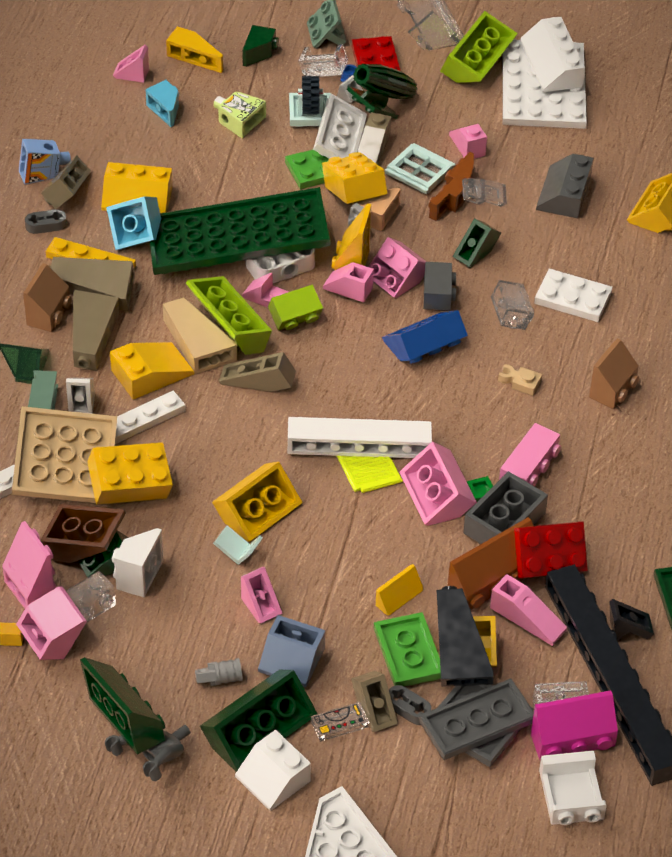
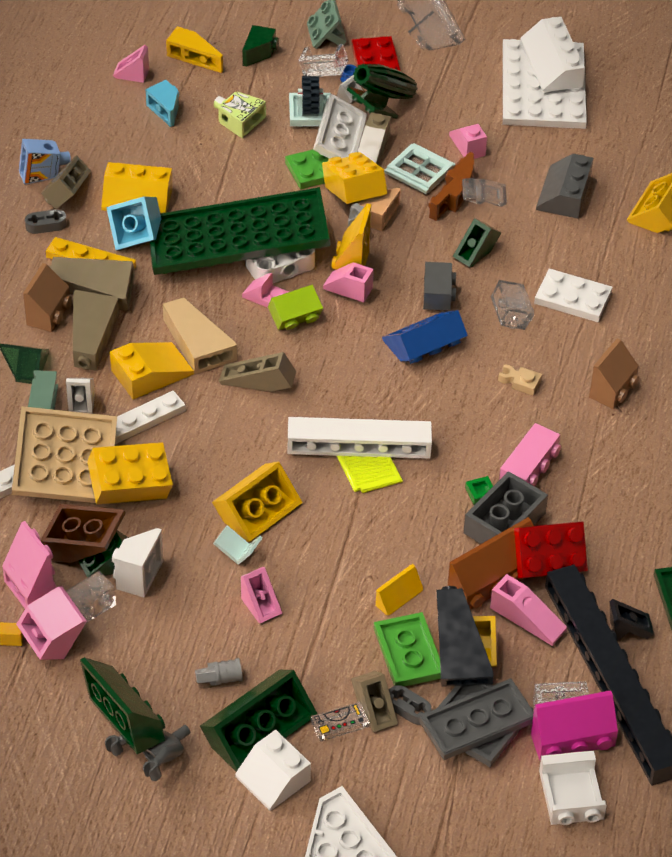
lime slope [186,276,272,355] -> none
sand blue slope [258,615,326,687] -> none
bright pink slope [368,237,426,298] -> none
bright pink slope [399,442,477,526] -> none
lime slope [440,11,518,83] -> none

